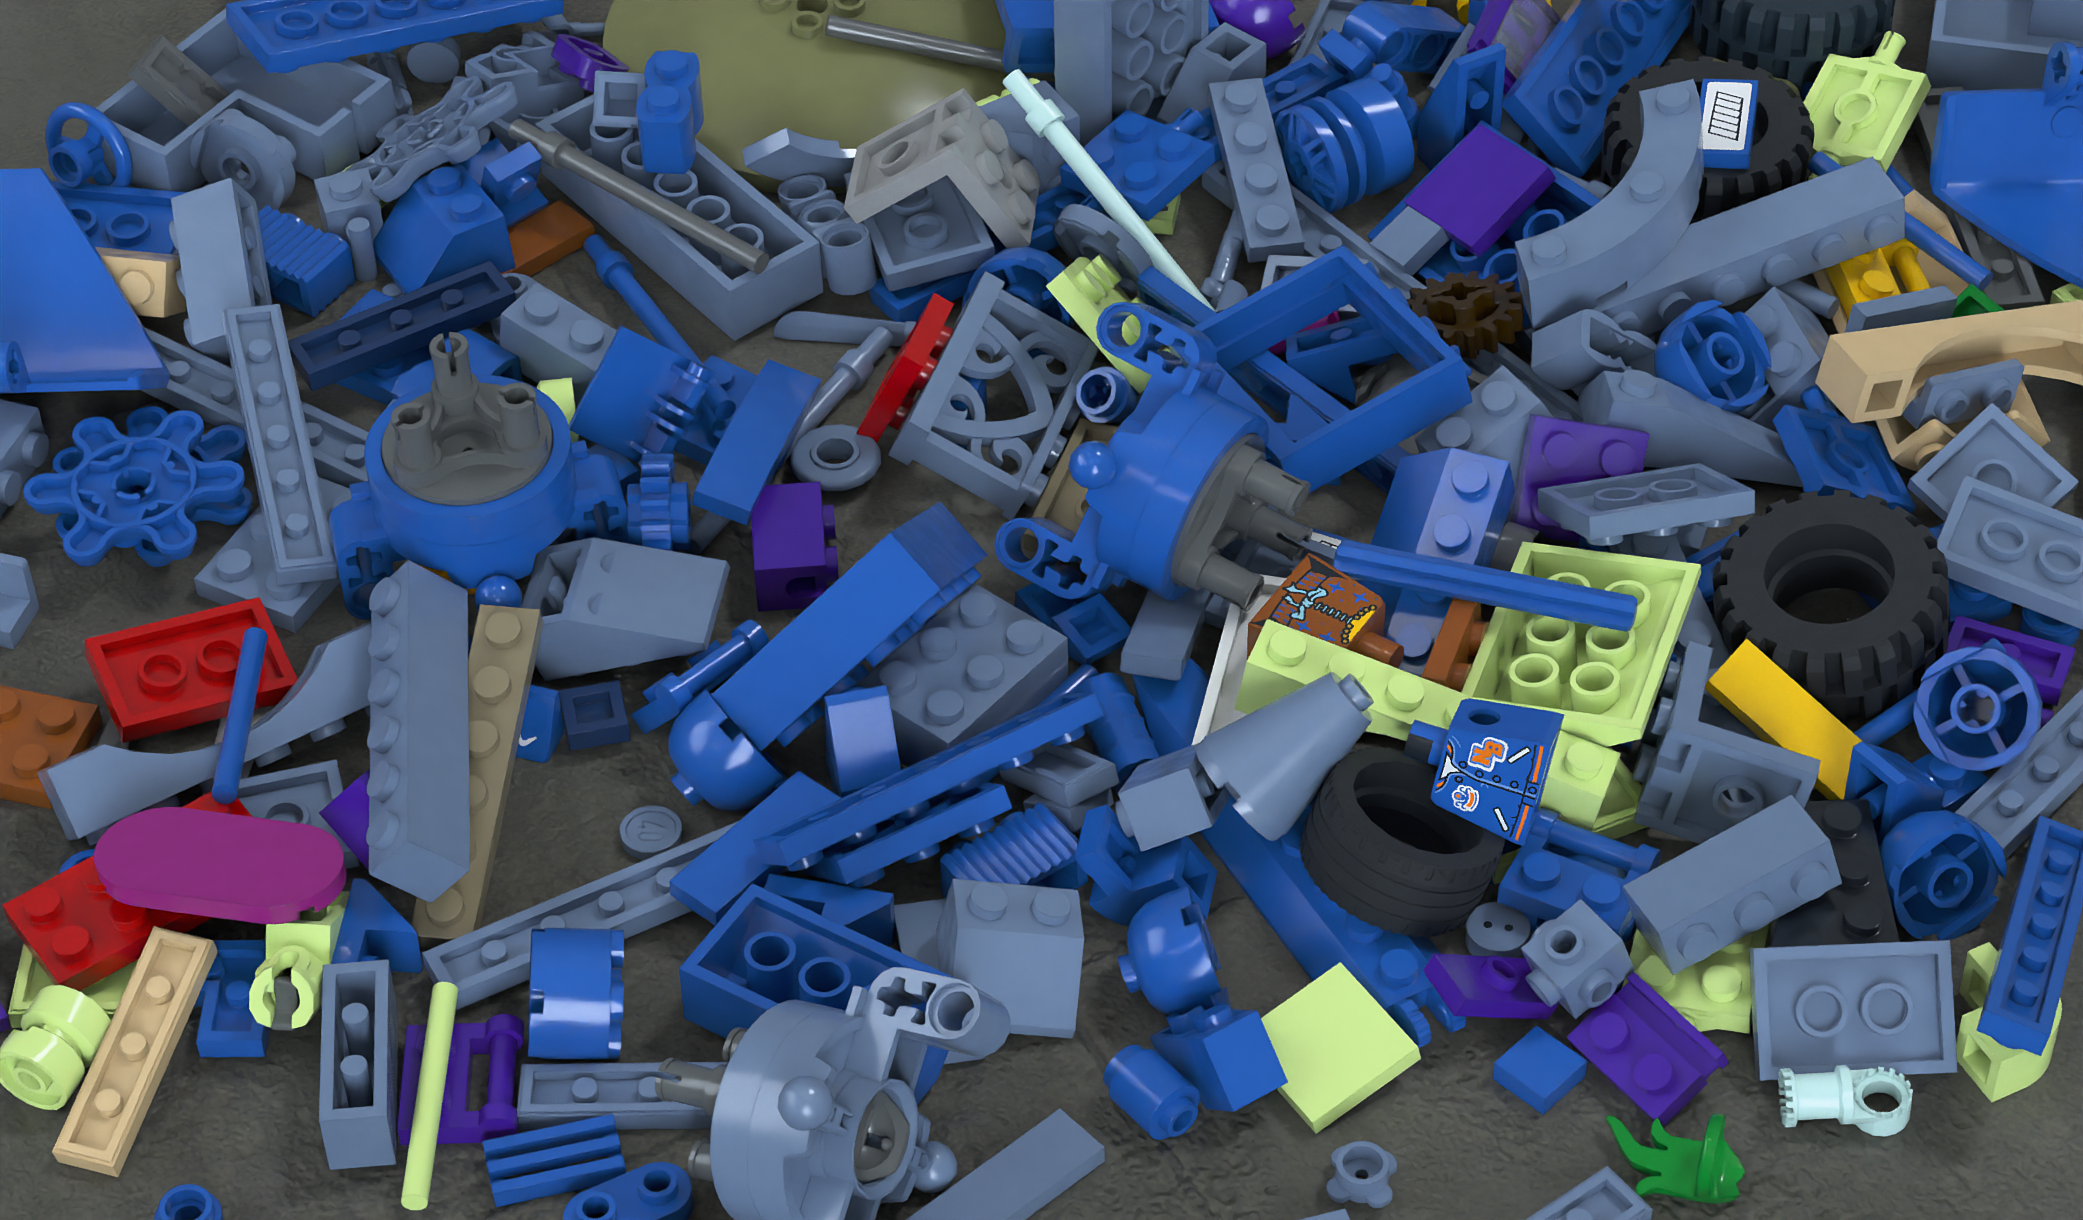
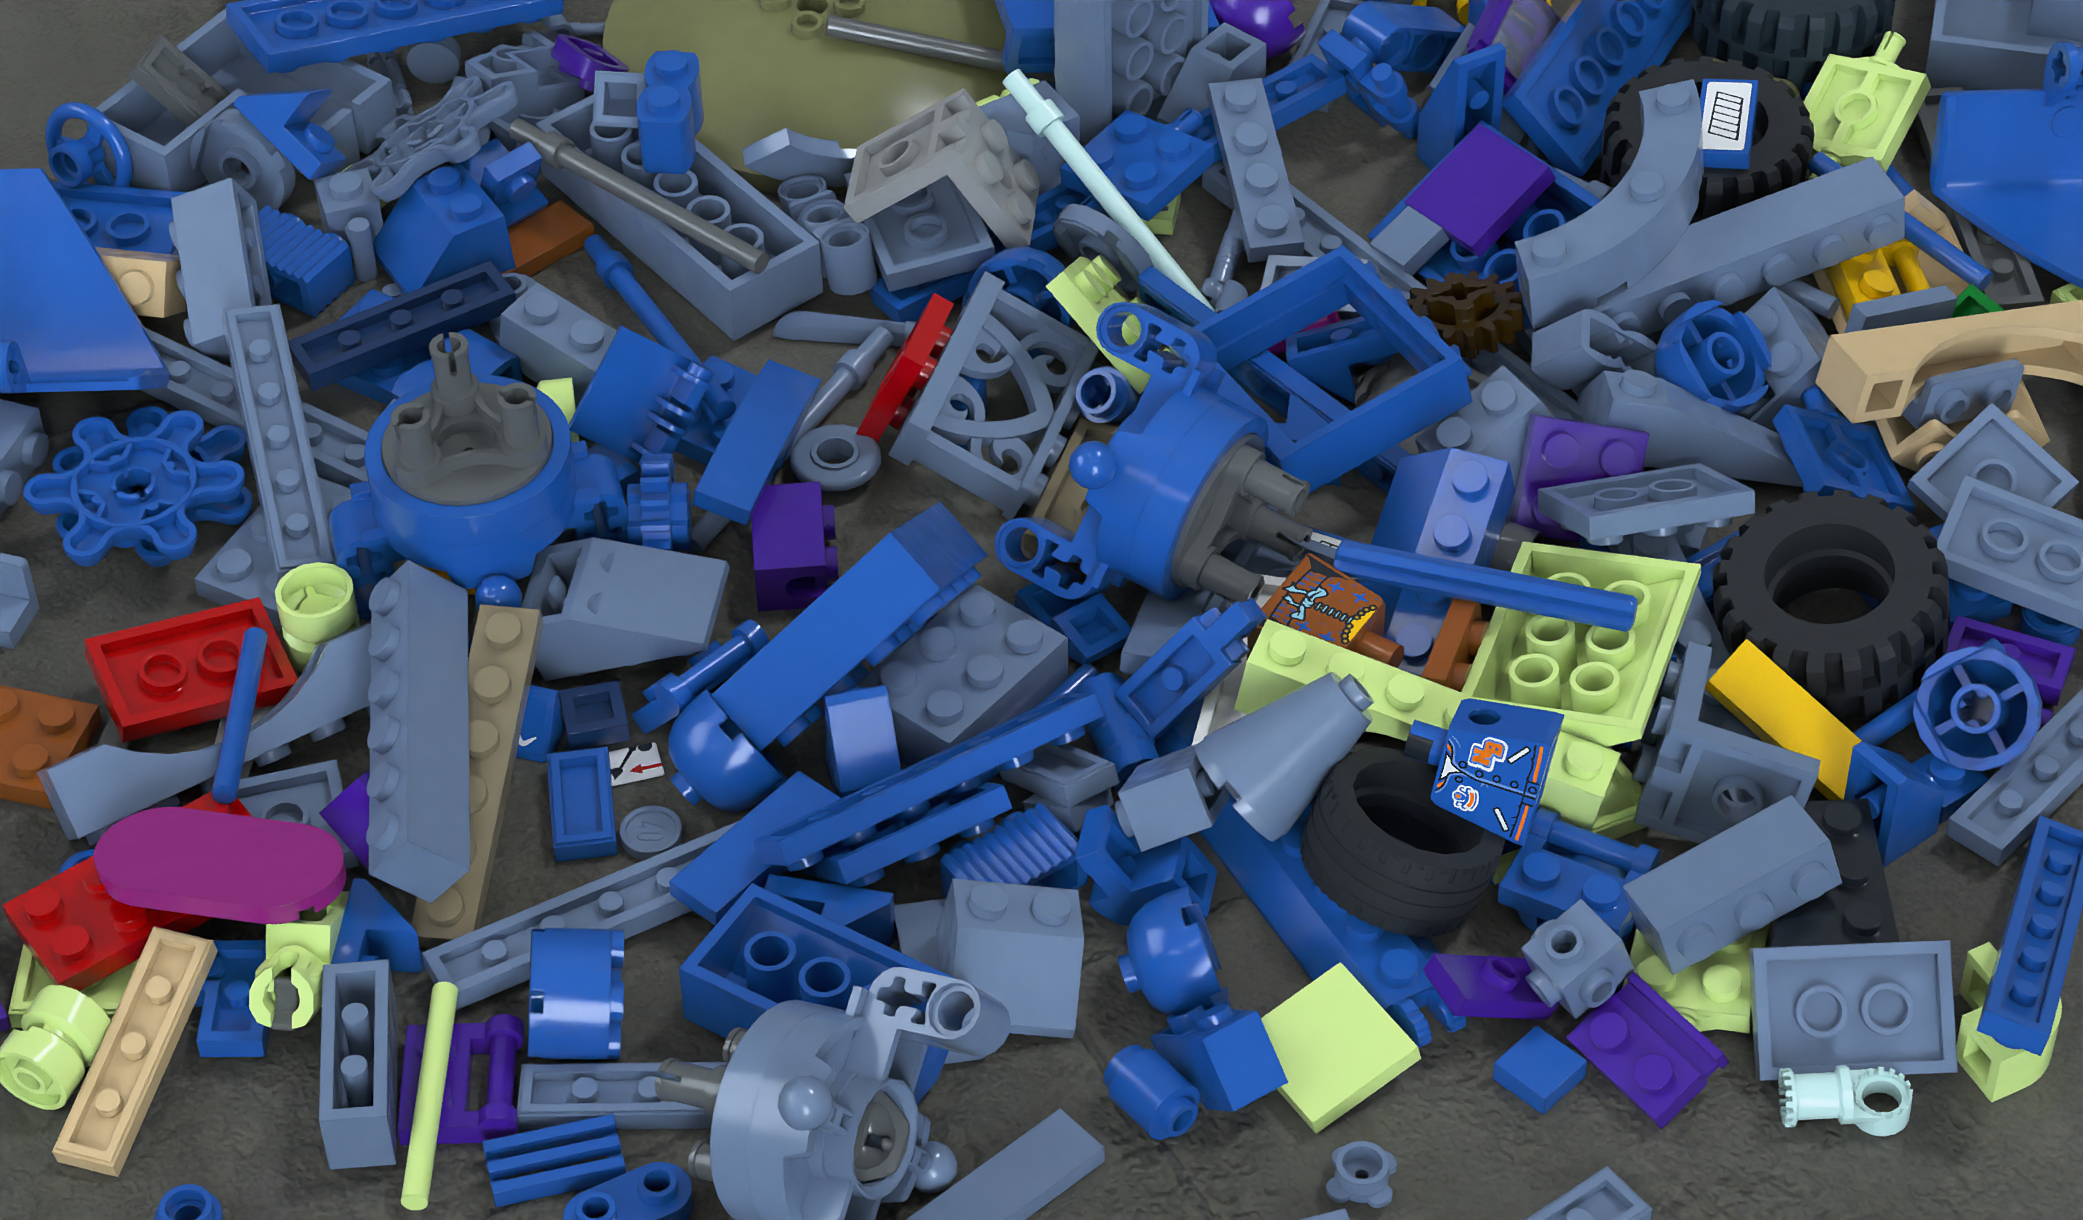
blue wheel [1274,76,1415,214] -> none
sand blue tile [1465,902,1531,958] -> none
green piece [1606,1113,1745,1204] -> none
blue cylinder [1879,810,2007,940] -> none
none -> blue slope [233,89,347,180]
none -> yellowish green wheel [275,562,360,672]
none -> blue tile [547,747,618,862]
none -> white sticker [609,742,665,786]
none -> blue hinge [1114,598,1267,740]

